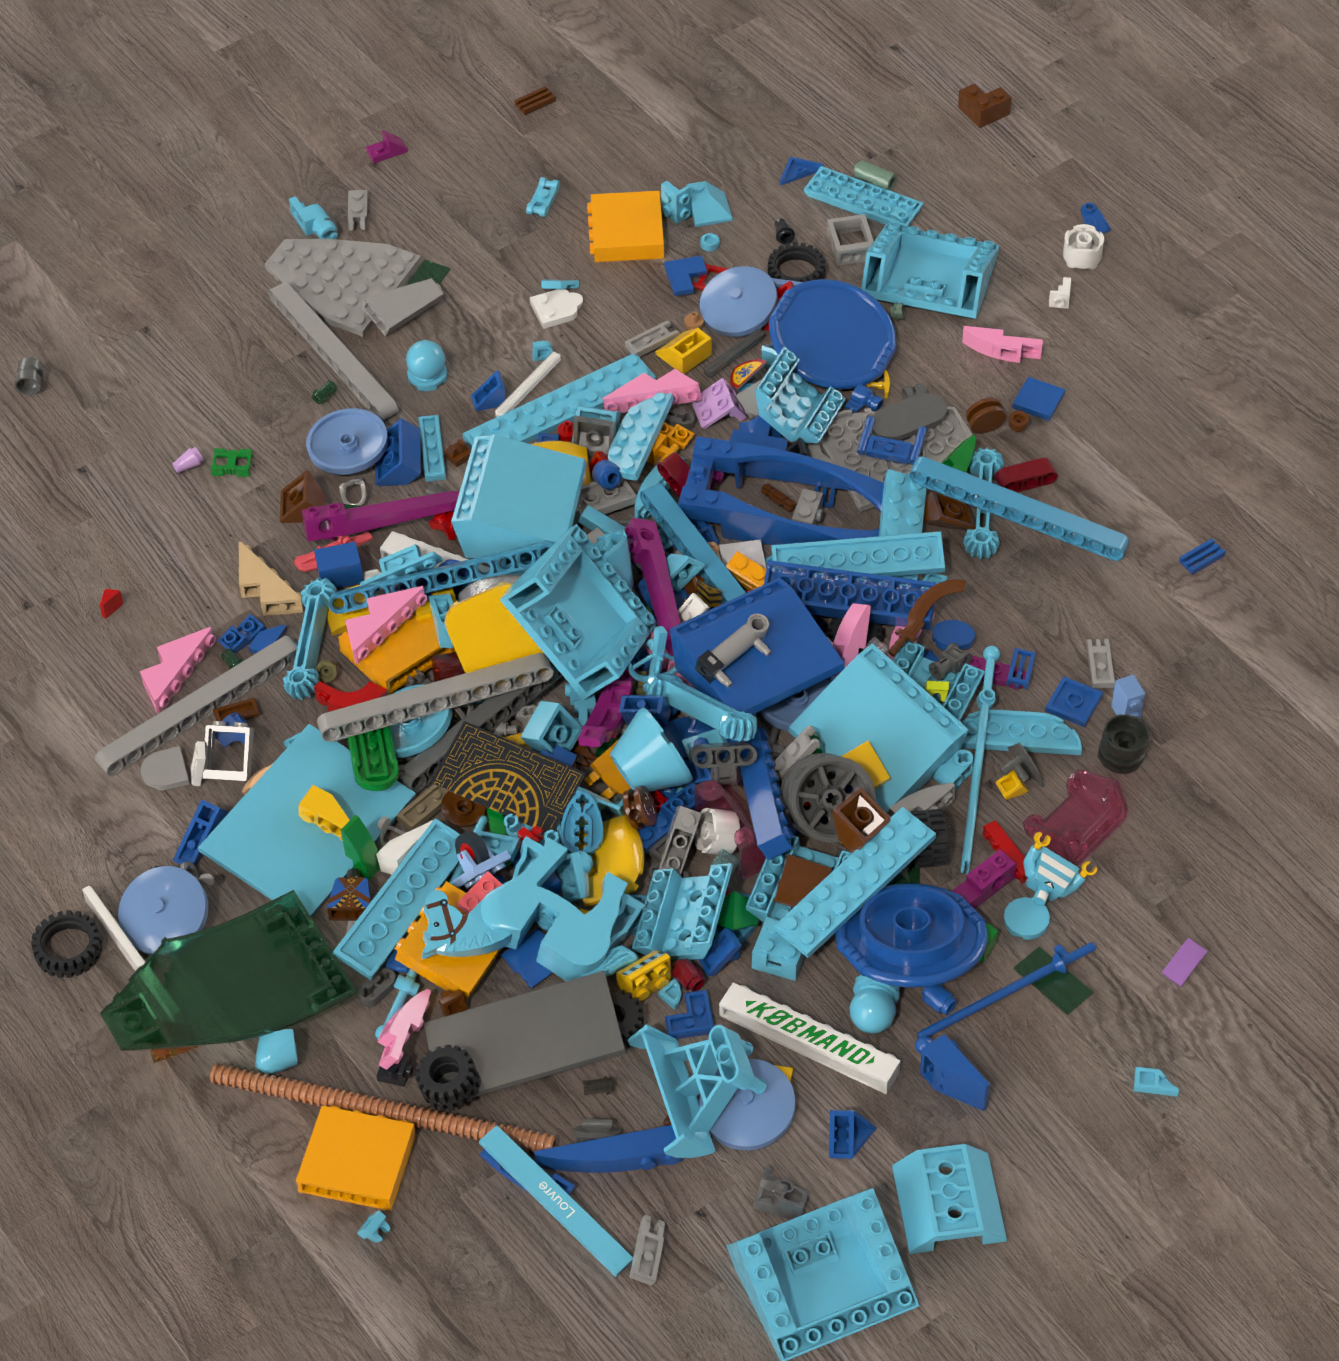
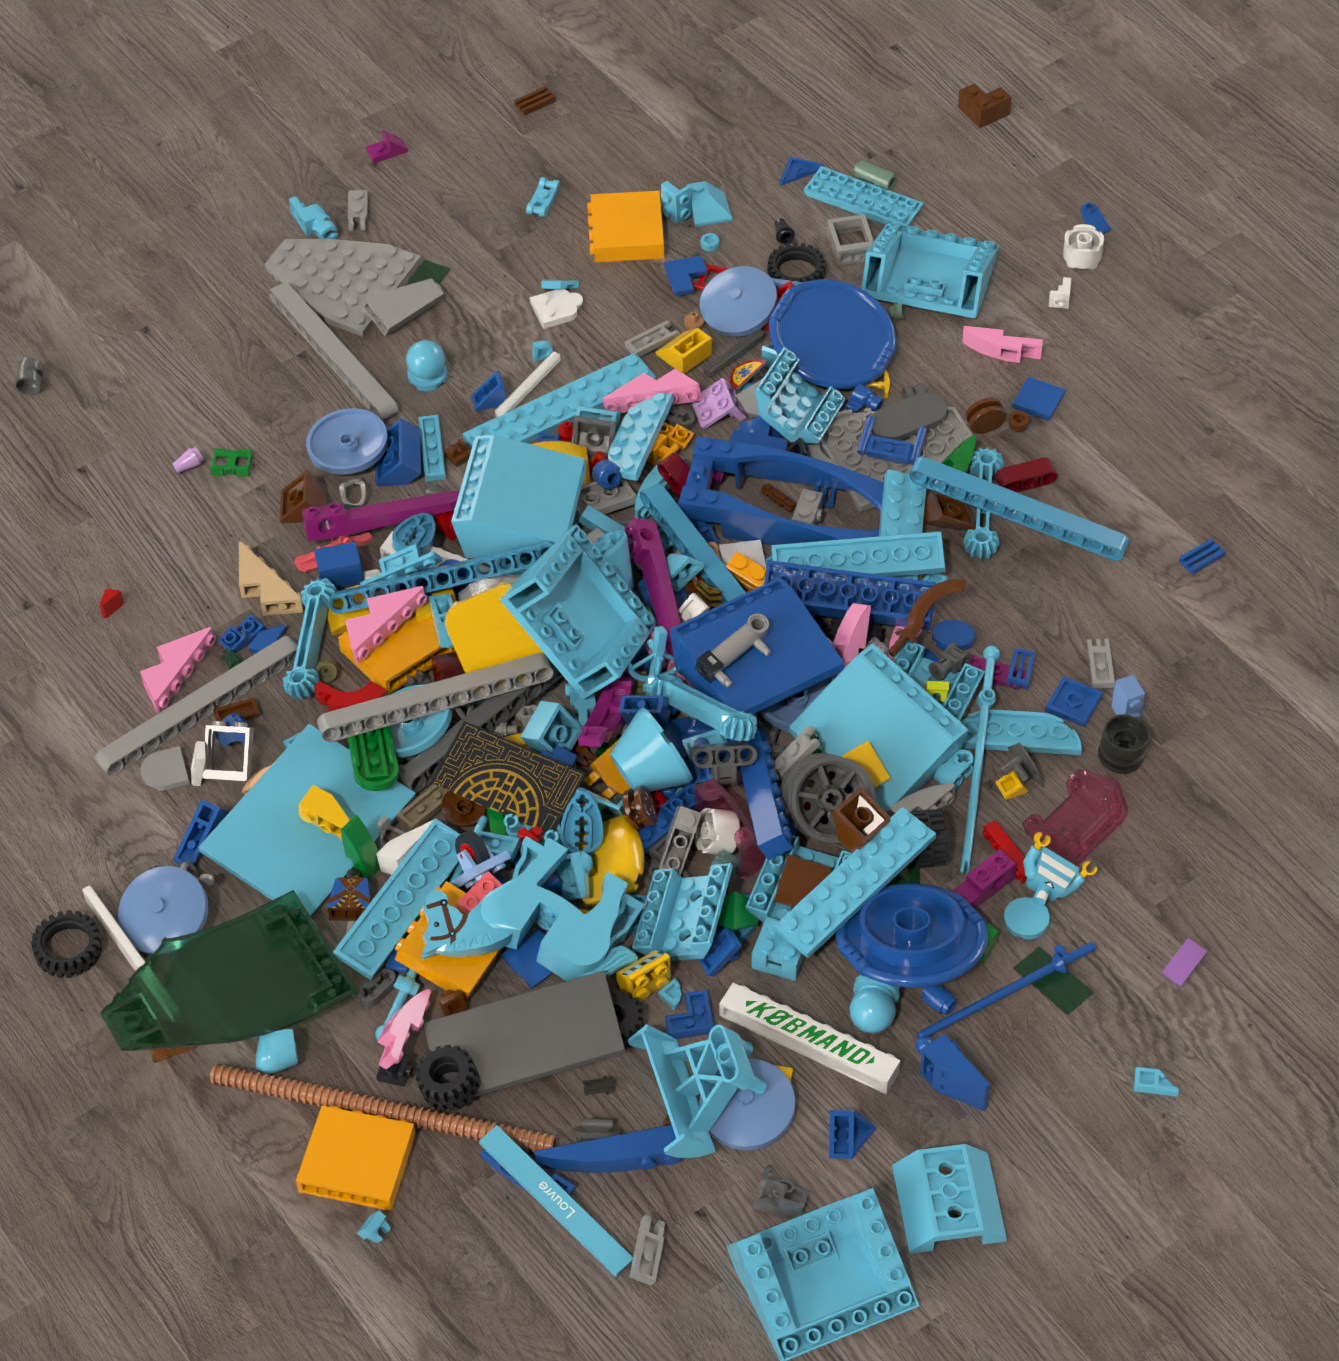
clear green pin [312,380,337,404] -> none
dark red brick [672,958,706,992] -> none
none -> dark azure piece [392,513,435,555]

